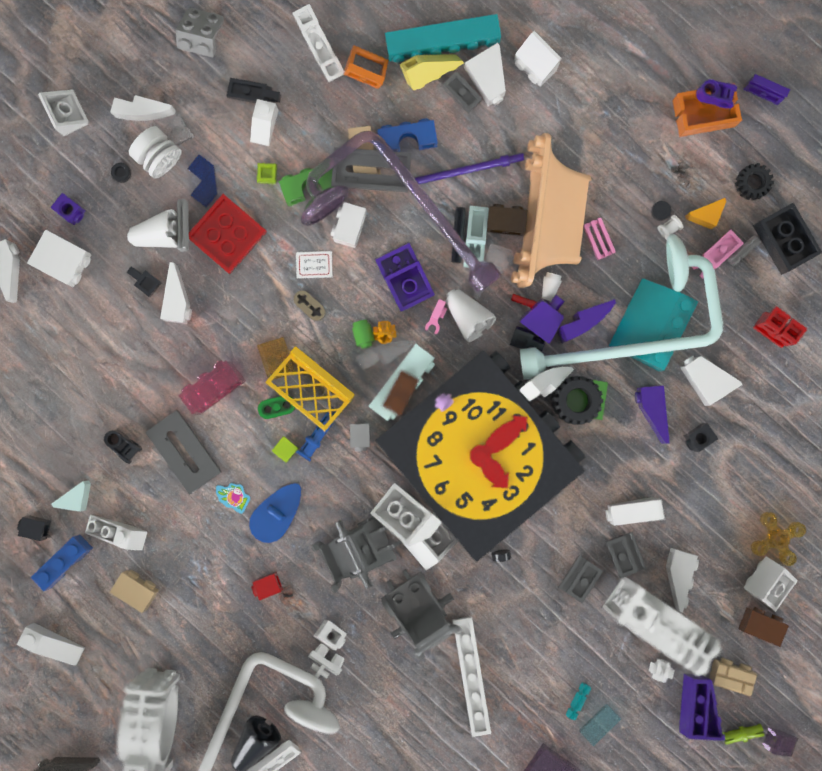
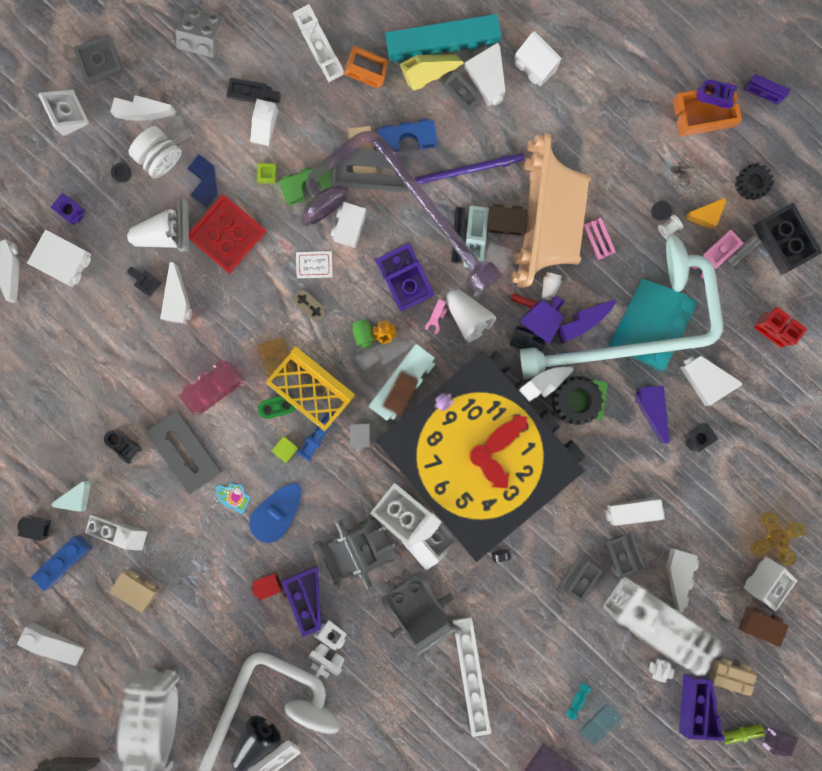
none -> dark grey plate [73,34,124,85]
none -> dark purple wedge [281,565,321,637]

